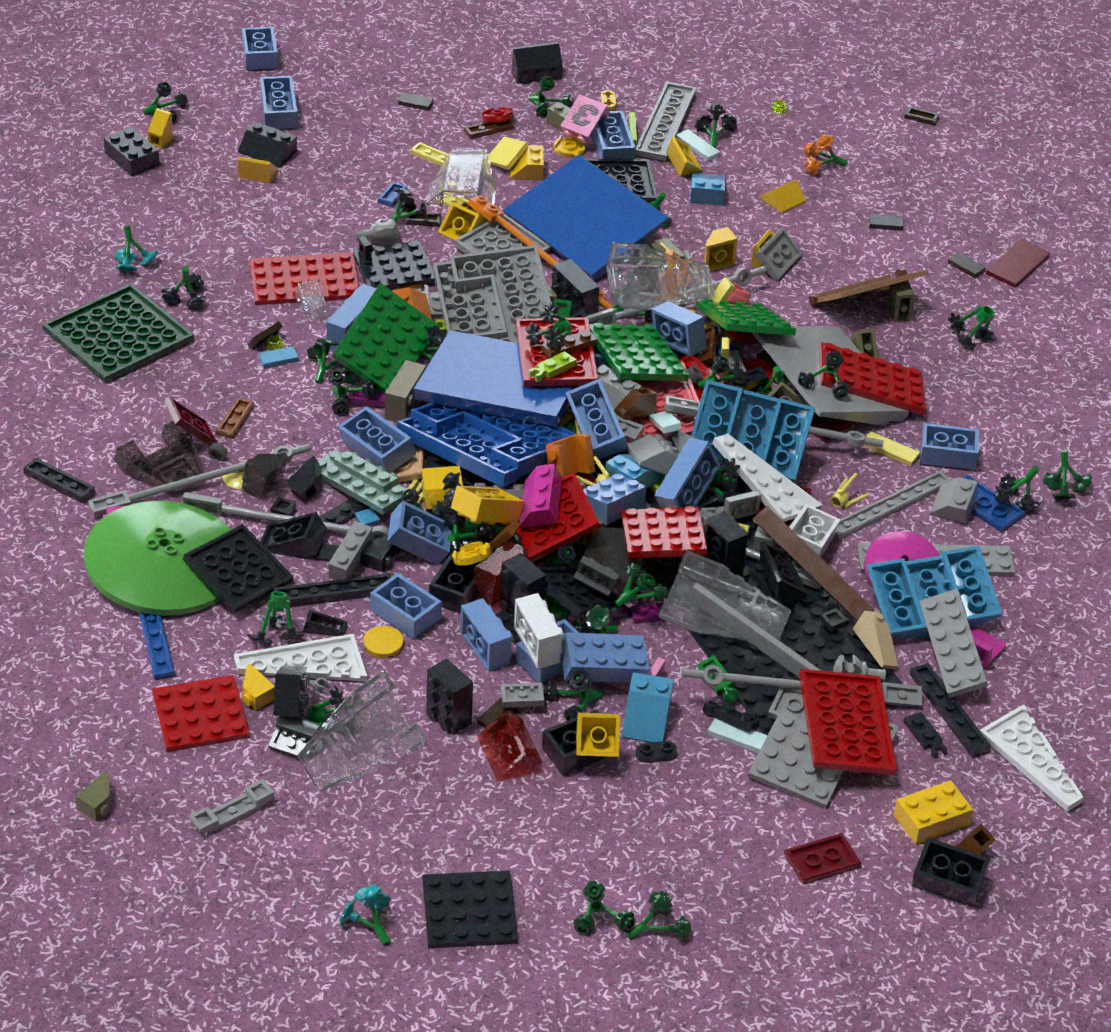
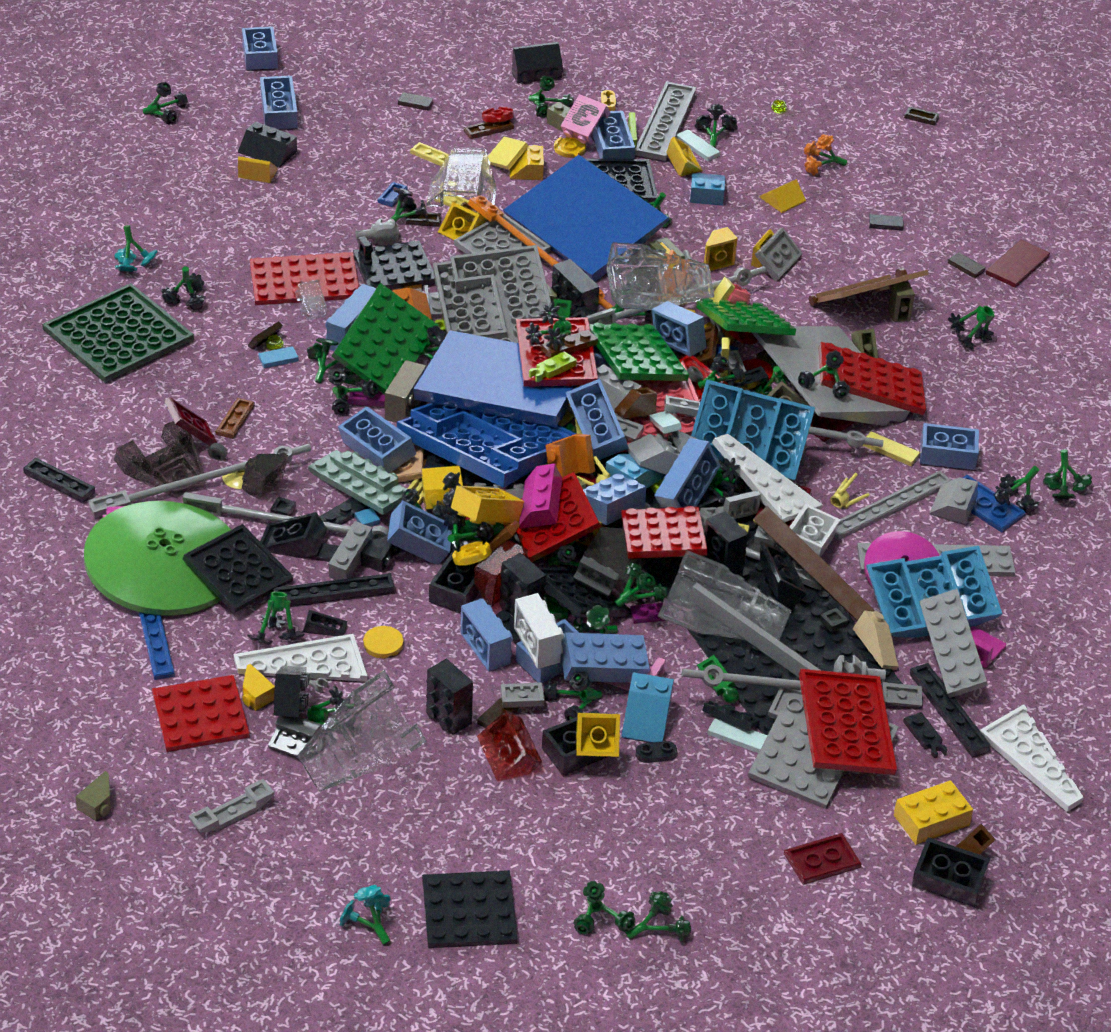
black brick [104,127,160,176] -> none
yellow slope [148,108,173,149] -> none
black slope [286,456,321,502] -> none
medium blue brick [370,573,442,639] -> none

